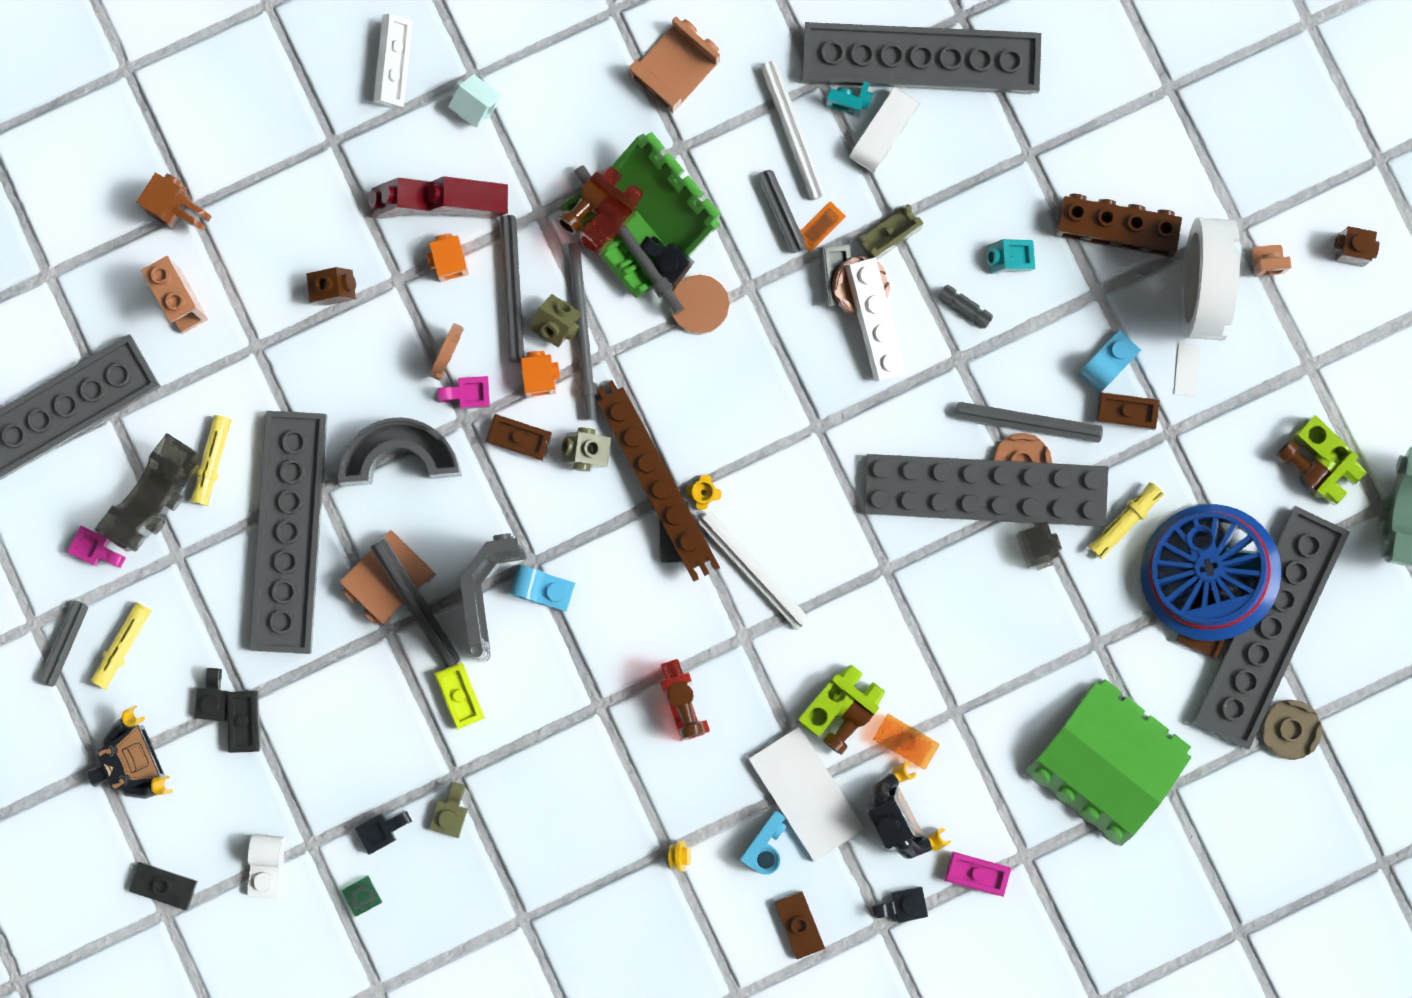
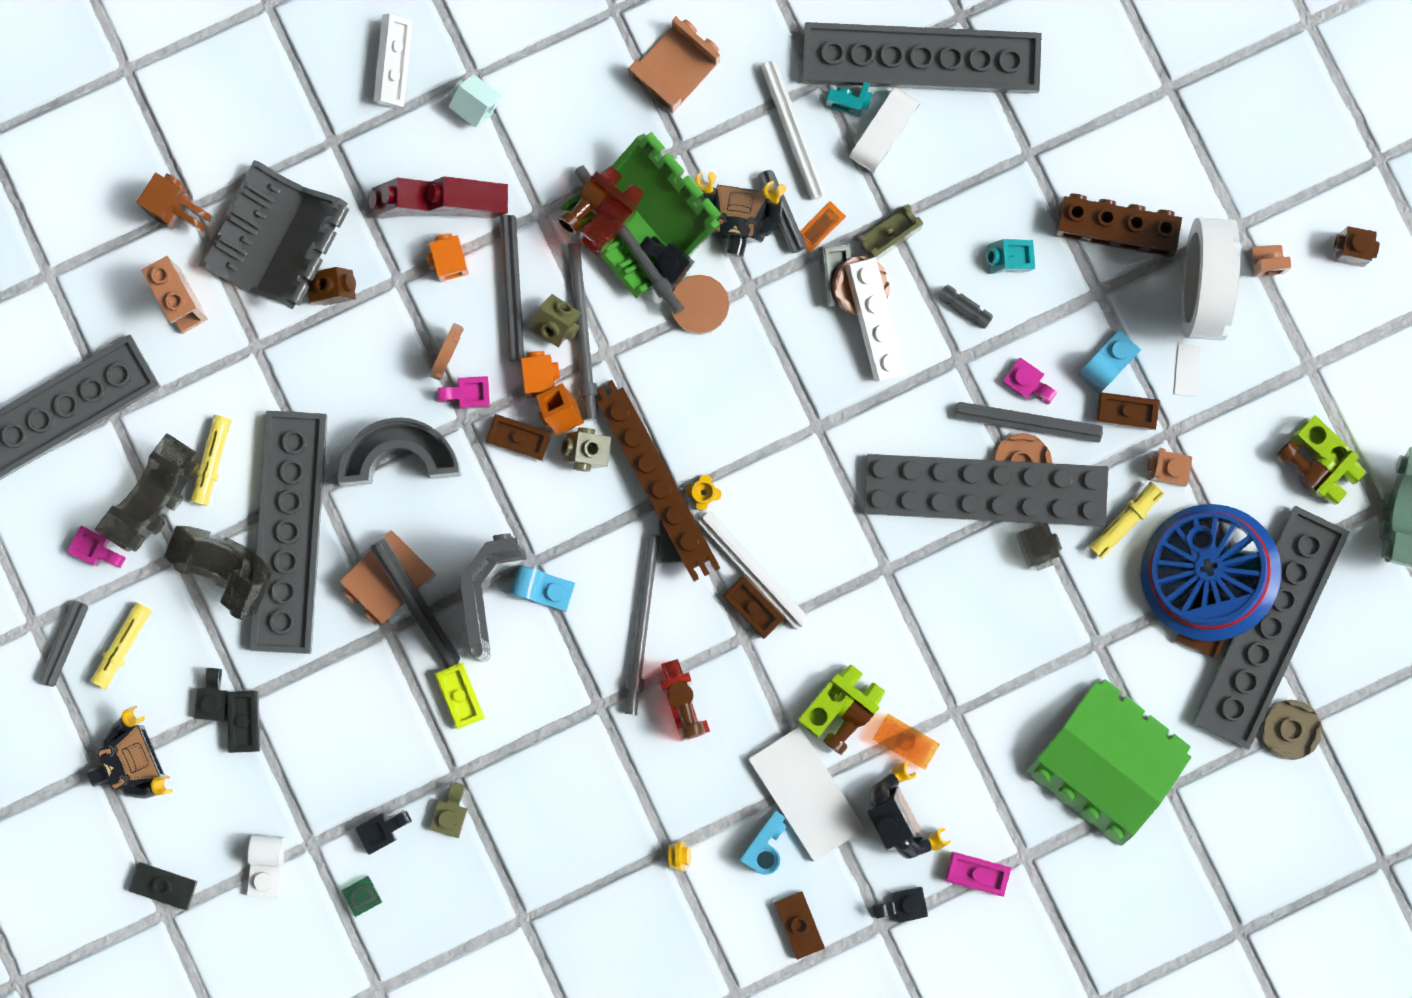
none -> clear smoke brick [164,525,272,620]
none -> dark grey hinge [199,160,350,310]
none -> orange brick [536,383,584,436]
none -> dark grey bar [625,534,659,715]
none -> torso [695,171,787,257]
none -> reddish brown plate [722,574,787,639]
none -> dark pink plate [1003,357,1057,404]
none -> nougat bracket [1147,448,1193,487]

